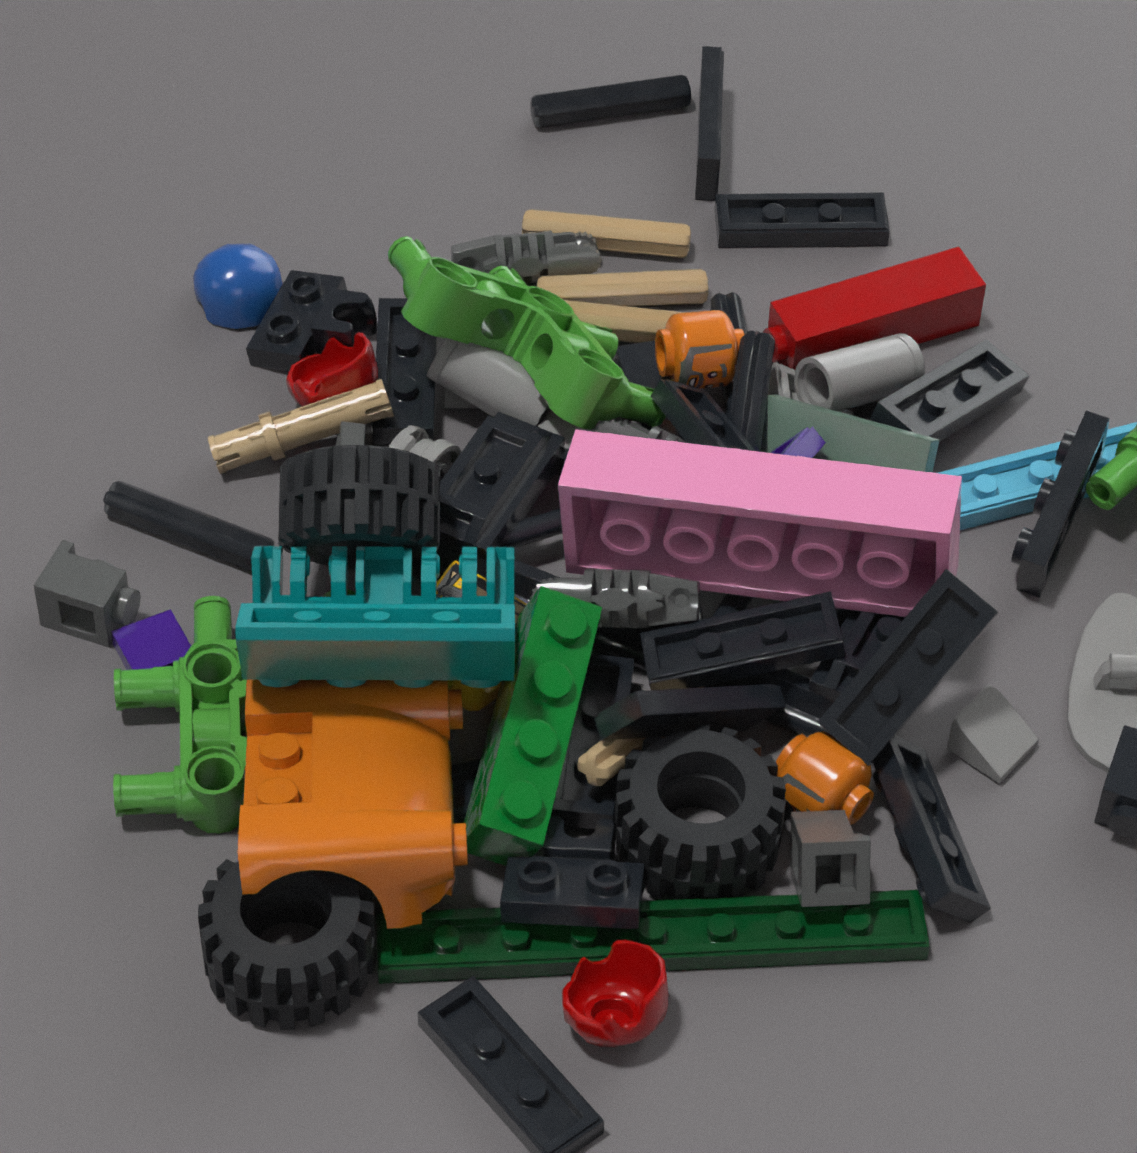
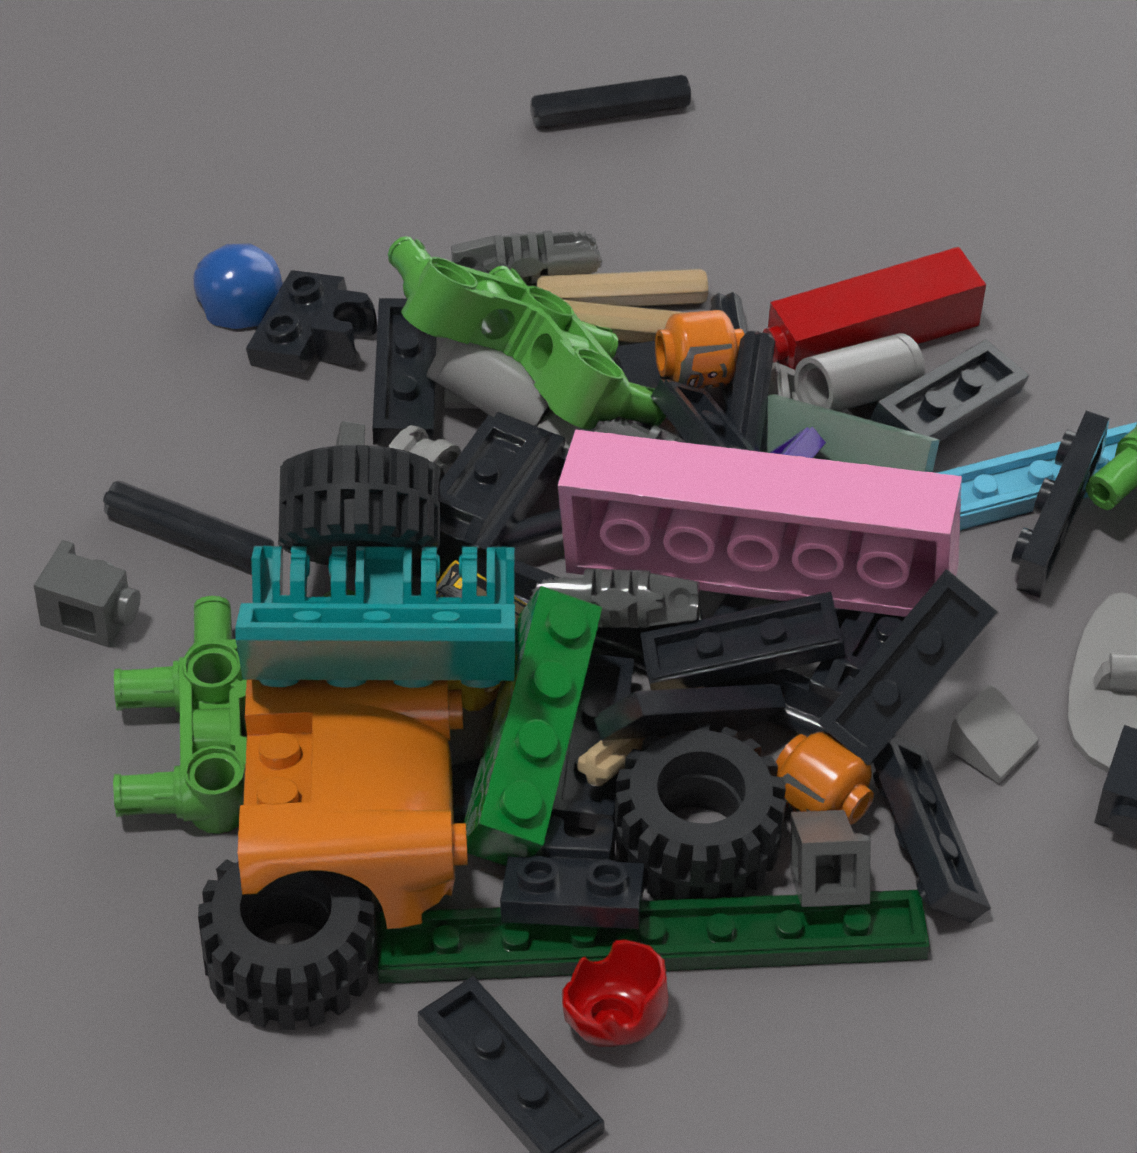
dark purple tile [111,609,191,670] -> none
tan pin [208,379,394,474] -> none
red hair [286,332,378,407] -> none
tan axle [522,209,691,258] -> none
black tile [695,46,724,201] -> none
black tile [714,192,890,248] -> none

